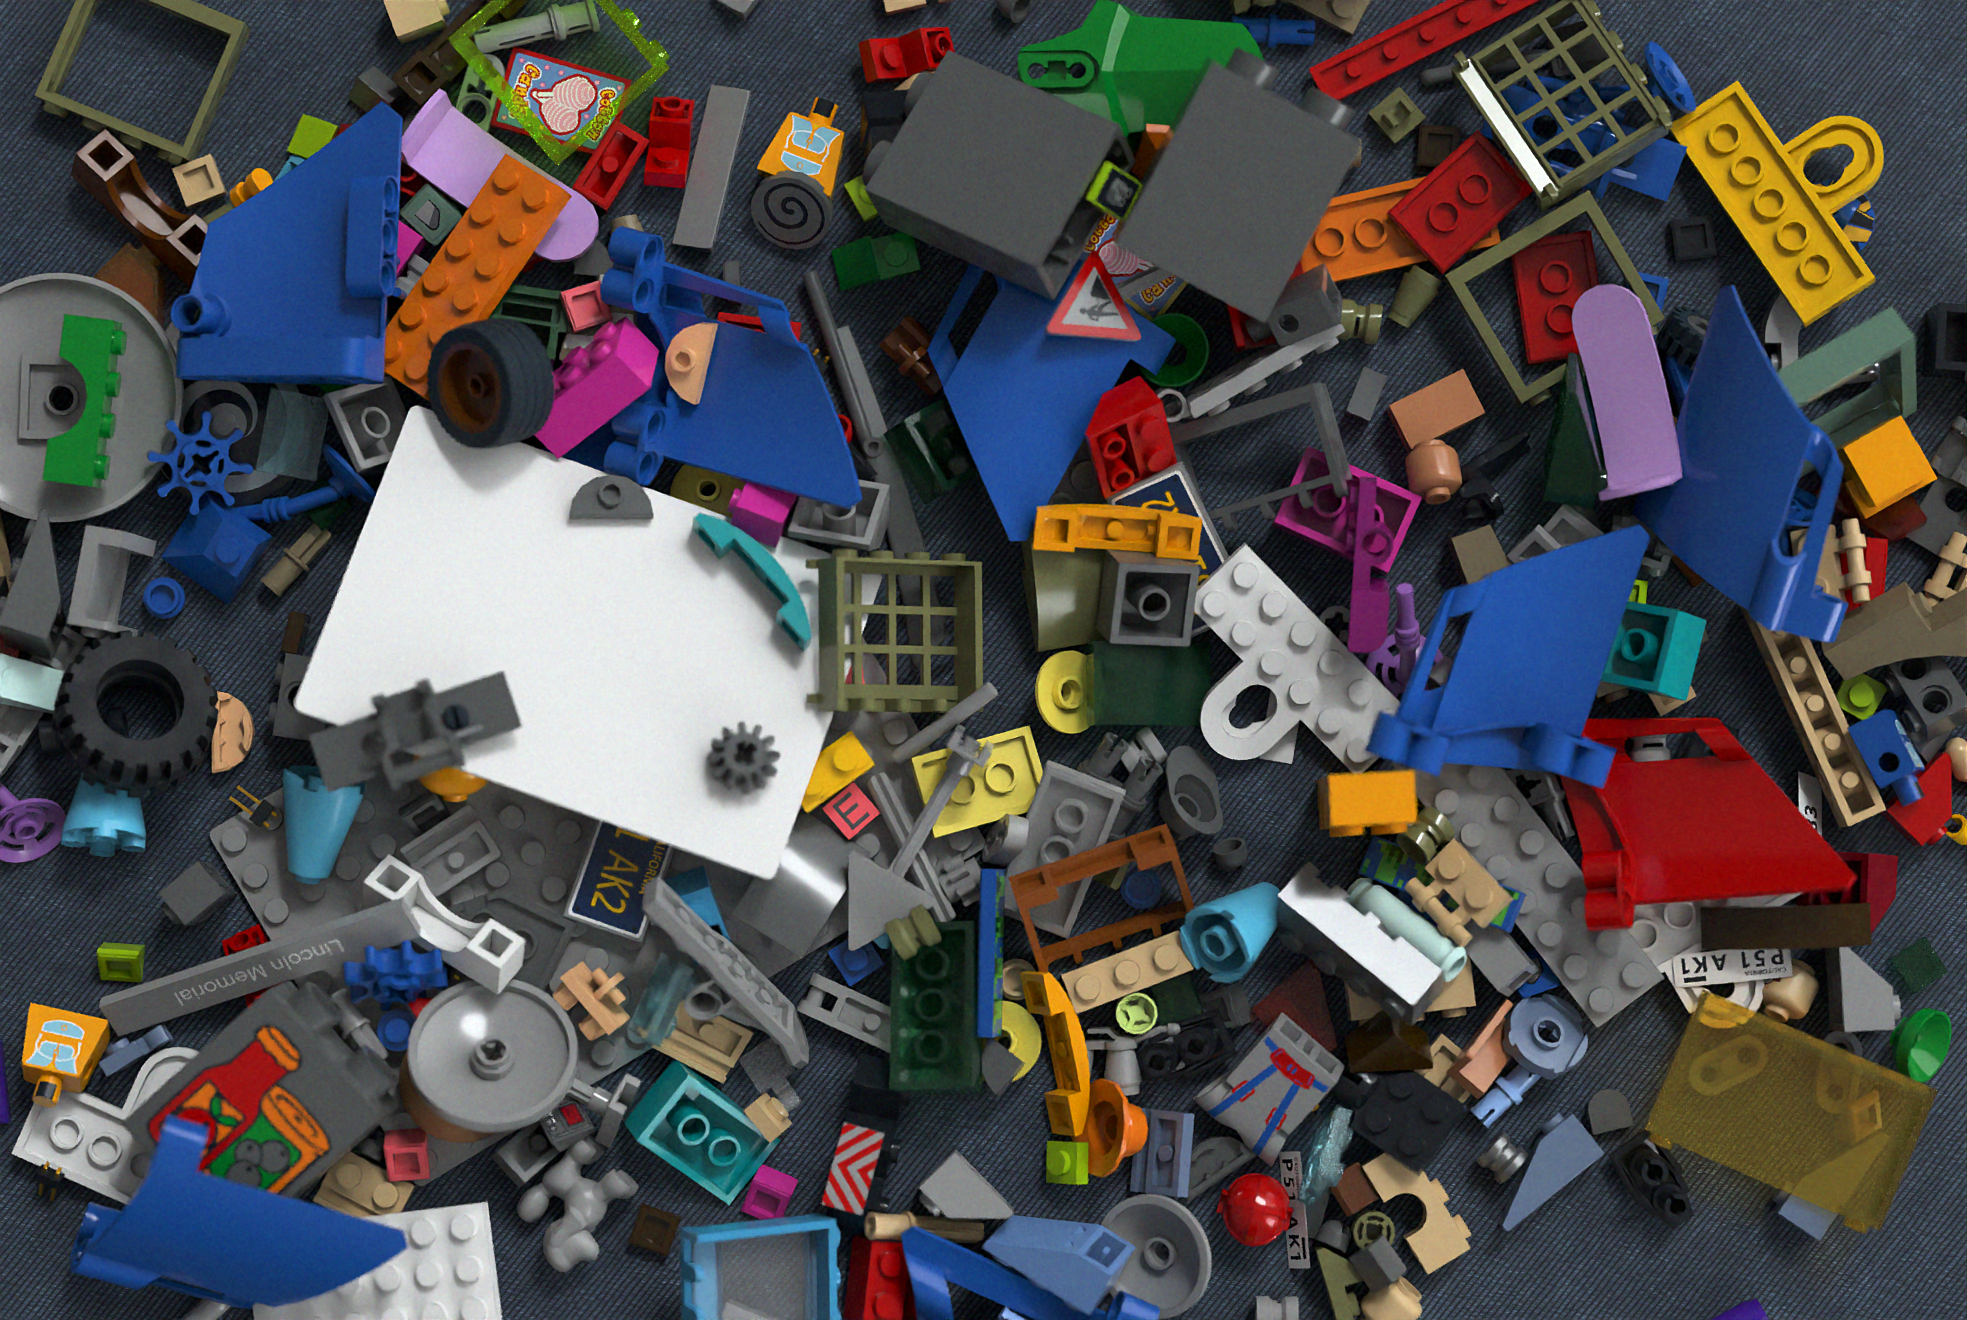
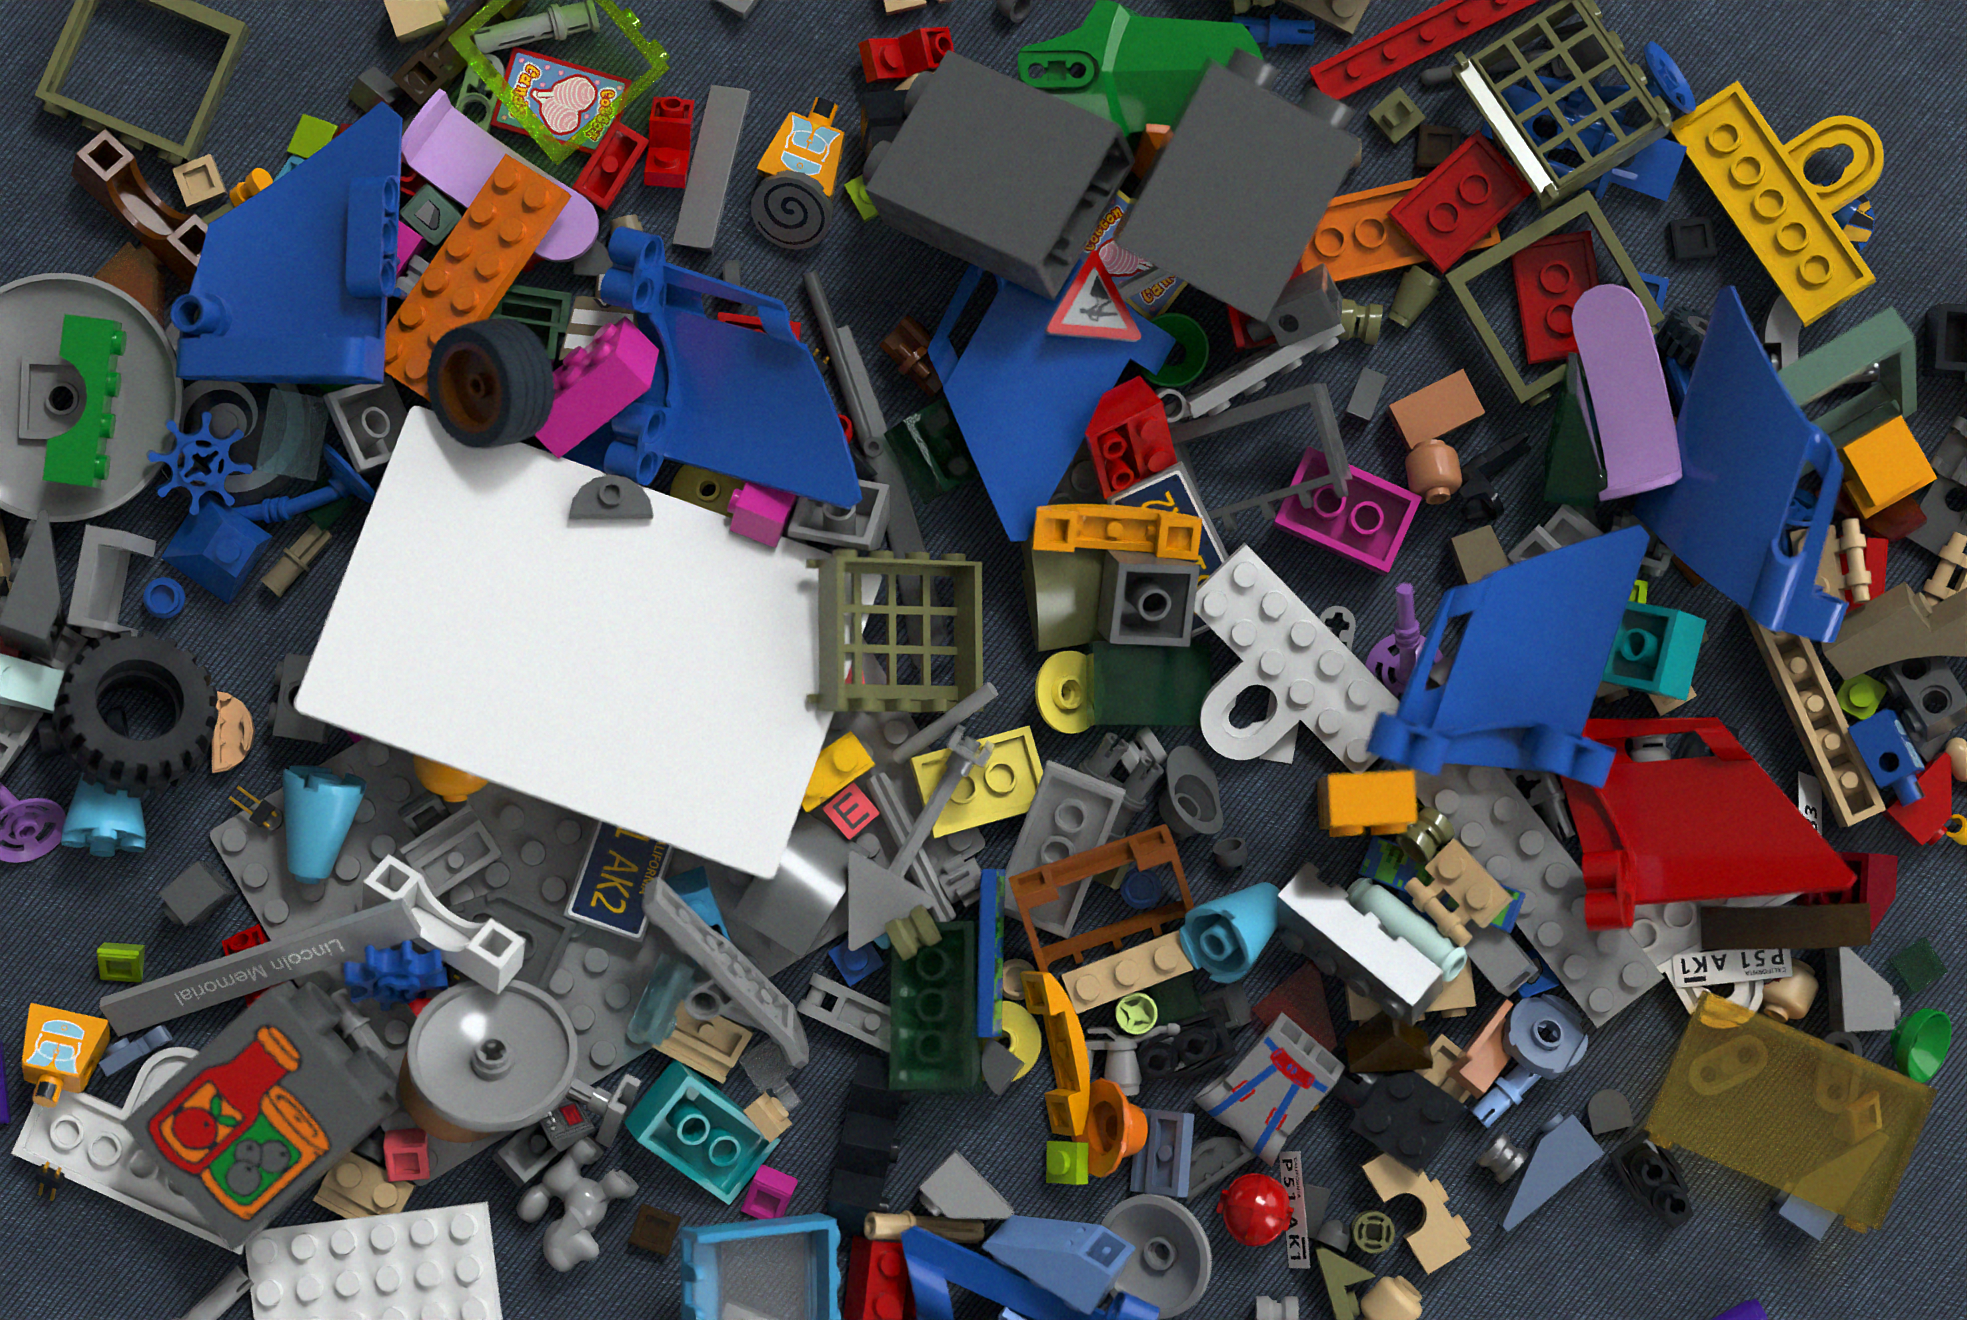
blue panel [69,1115,408,1309] -> none
dark brown tile [281,611,312,655] -> none
dark grey piece [309,670,523,792] -> none
blue plate [377,1009,415,1051] -> none
light nougat hips [553,961,630,1041] -> none
coral tile [559,280,613,334] -> none
light nougat plate [665,322,718,405] -> none
teal slope [692,513,812,652] -> none
dark grey gear [708,721,780,795] -> none
tile [821,1122,885,1215] -> none
green slope [831,232,921,291] -> none
light grey beam [982,813,1029,867] -> none
slope [1086,161,1142,221] -> none
clear light blue plate [1297,1105,1353,1206] -> none
reddish brown slope [1326,1162,1380,1217] -> none
magenta plate [1346,476,1393,653] -> none
dark grey slope [1349,1235,1407,1293] -> none

